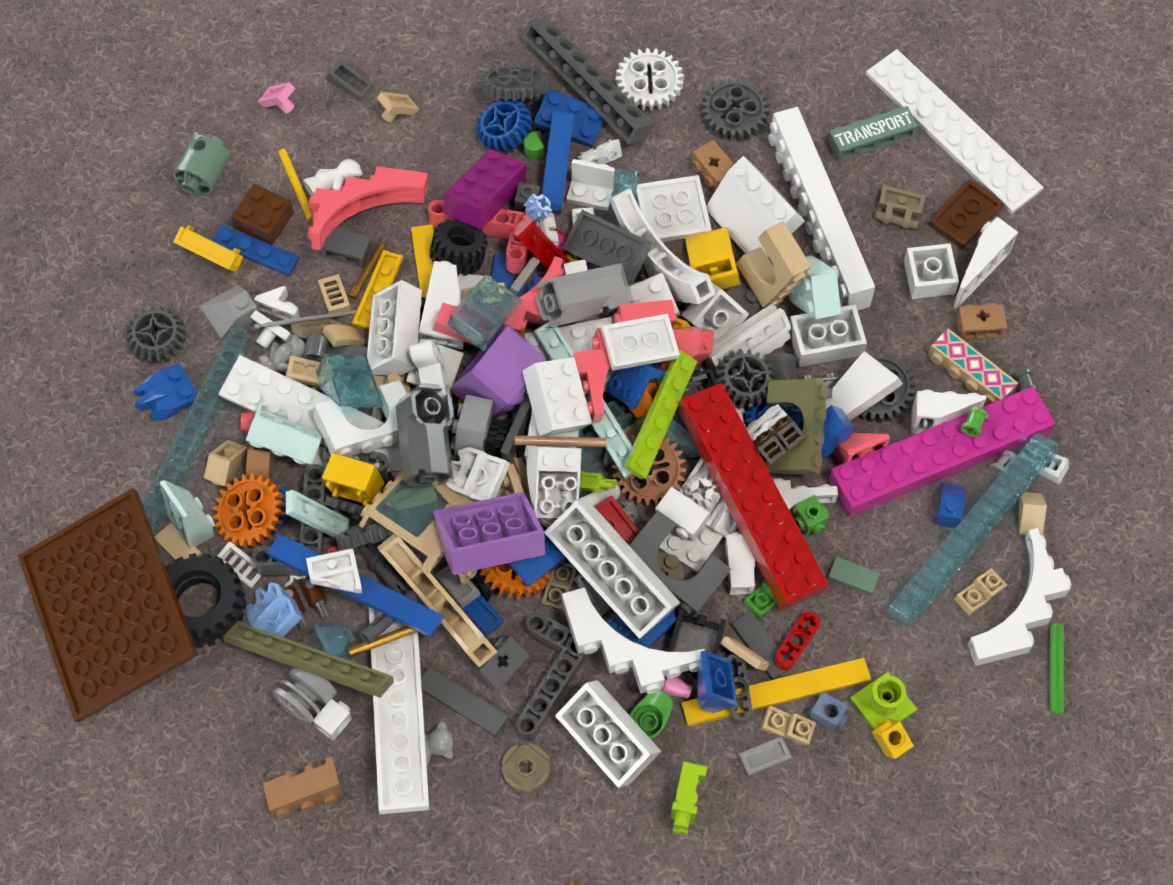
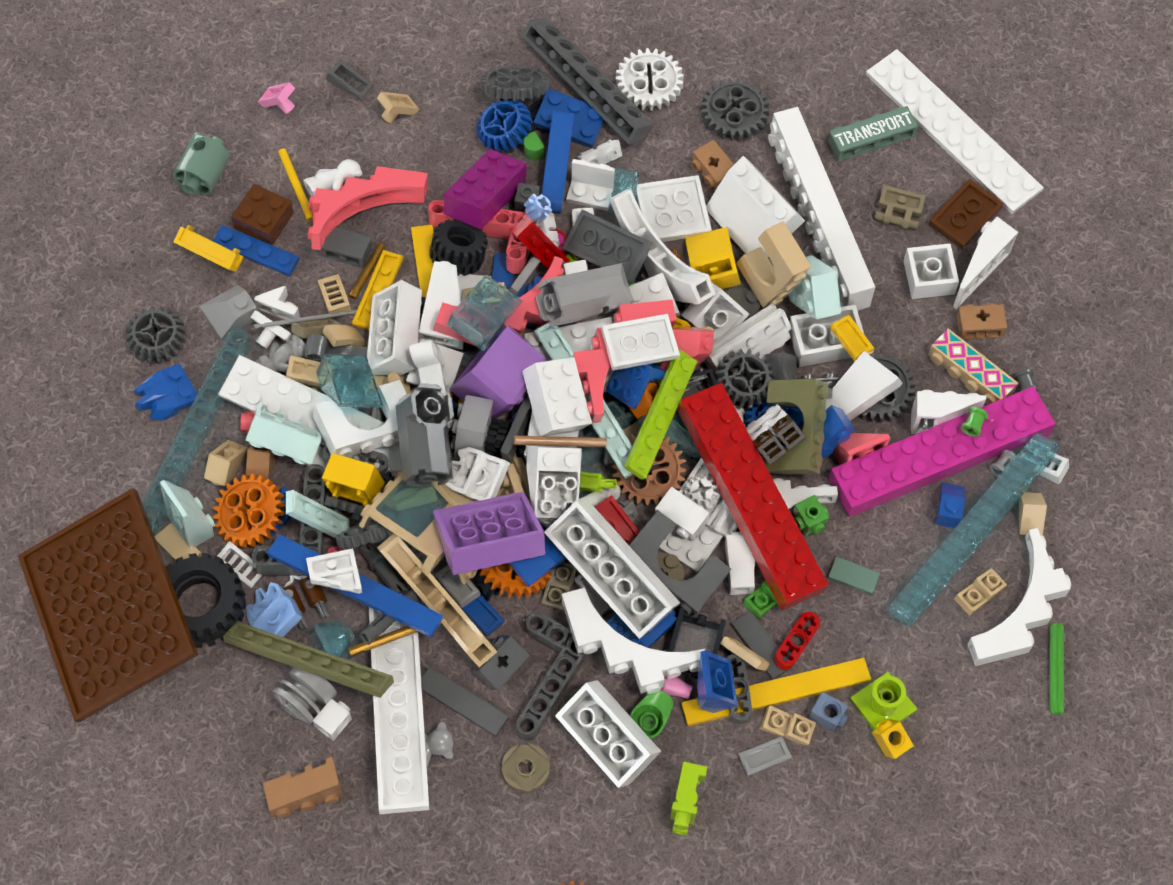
none -> yellow tile [830,314,875,362]

